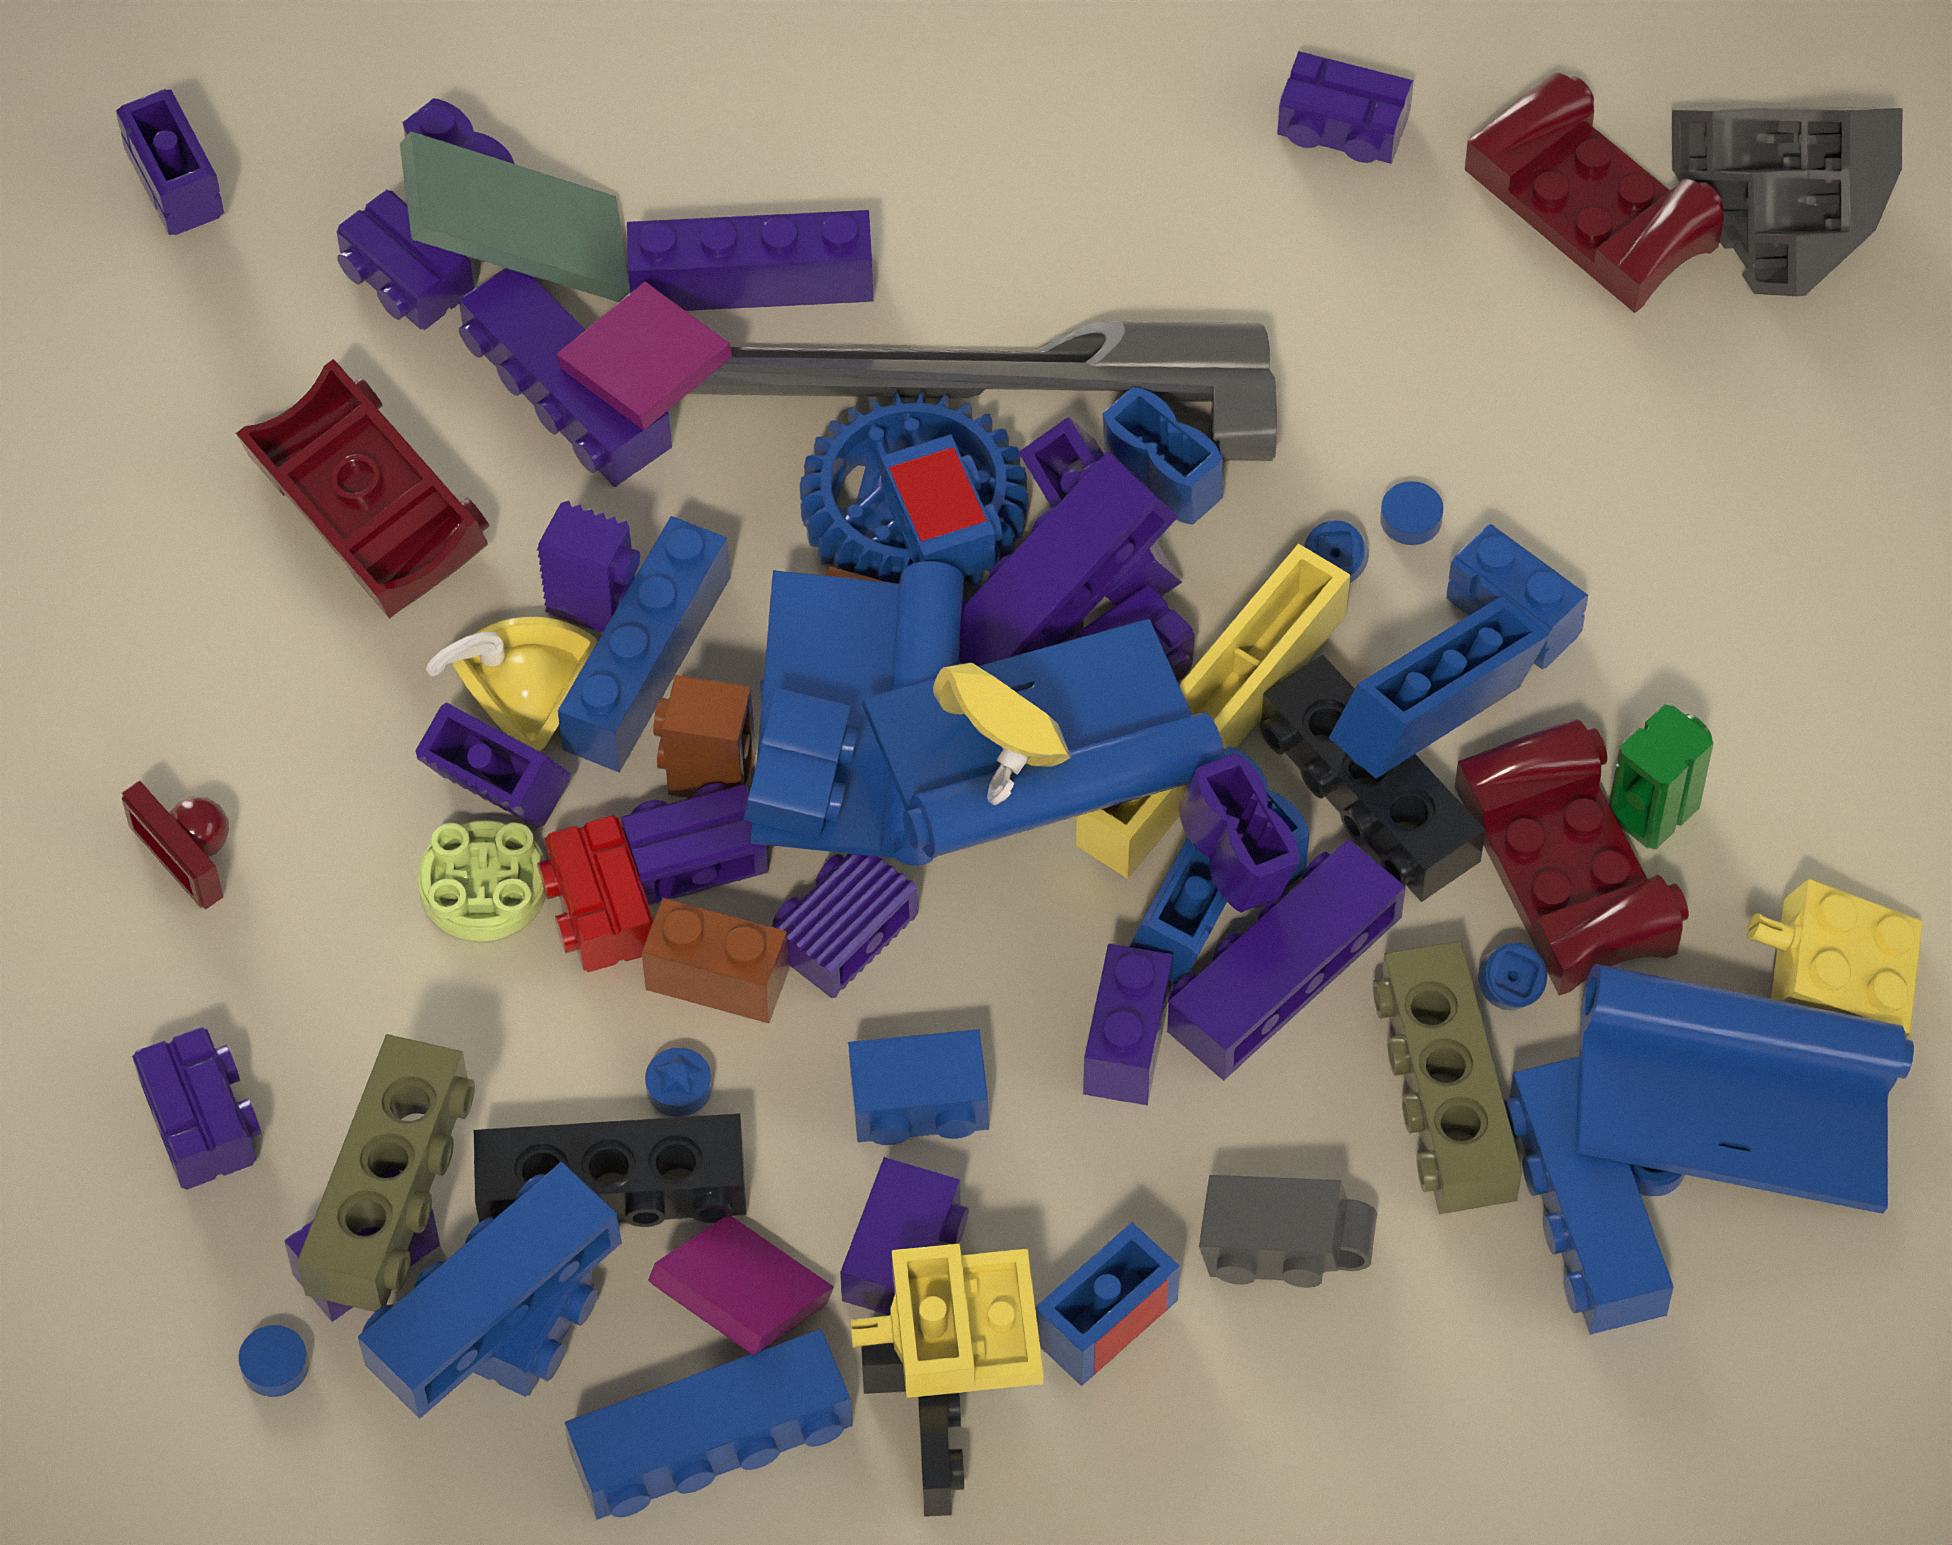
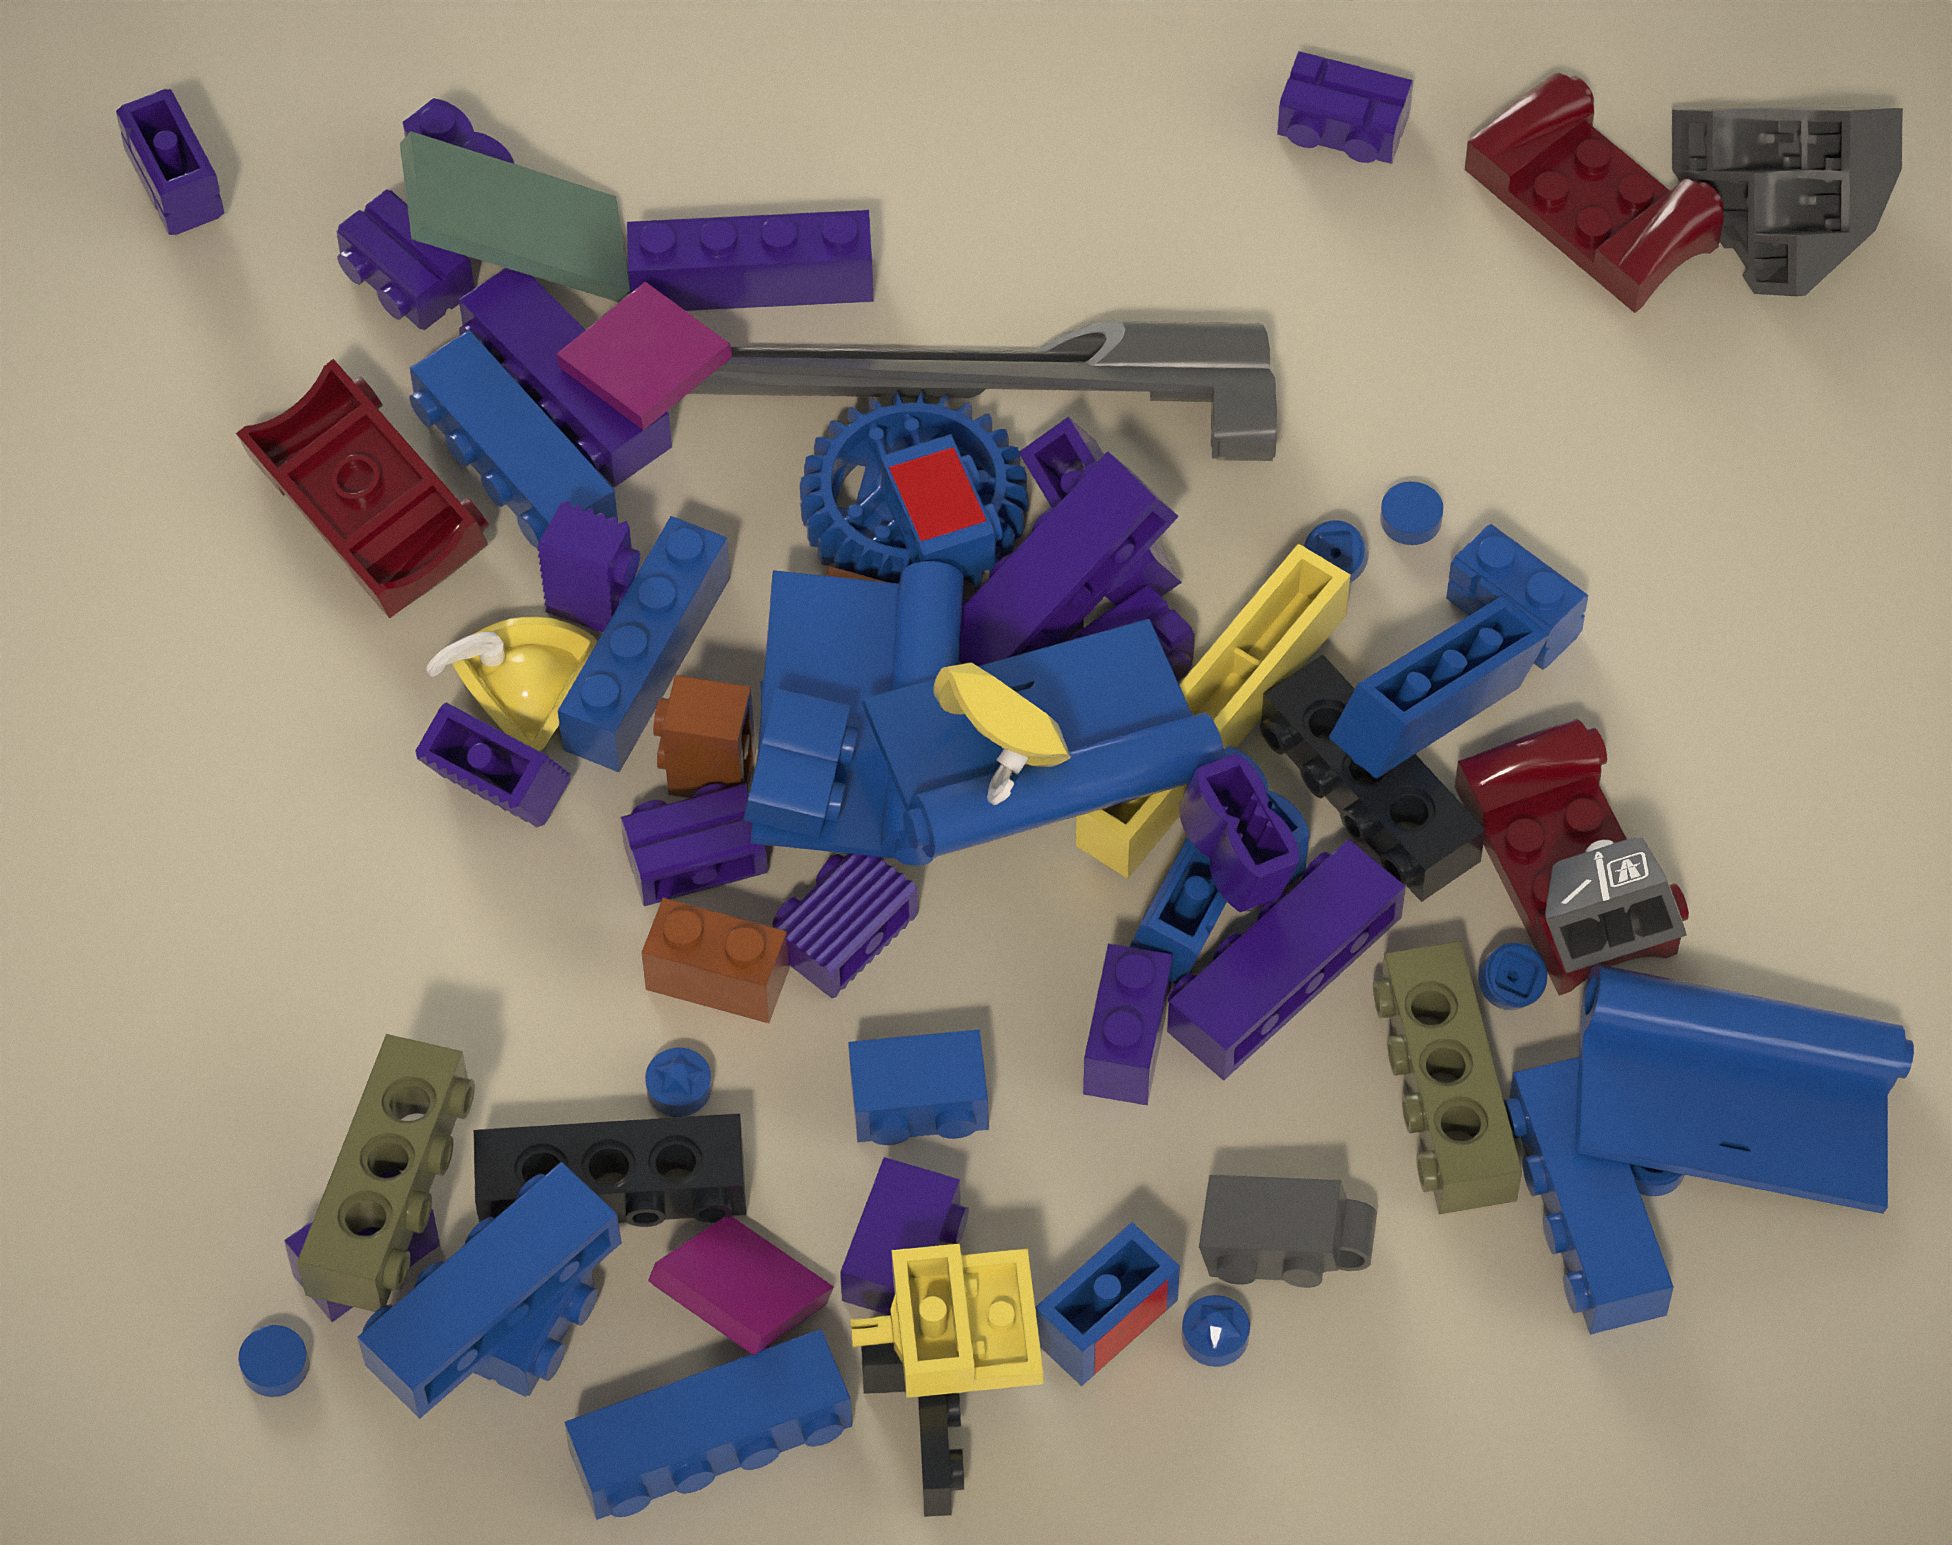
dark red tile [121,780,229,910] -> none
dark purple brick [132,1027,262,1190] -> none
yellowish green tile [418,819,546,942] -> none
red brick [537,815,654,972] -> none
blue brick [1102,386,1223,525] -> none
green brick [1609,704,1714,850] -> none
light yellow plate [1746,879,1923,1037] -> none
none -> blue brick [409,330,618,548]
none -> blue tile [1182,1295,1250,1367]
none -> dark grey torso [1545,837,1687,973]

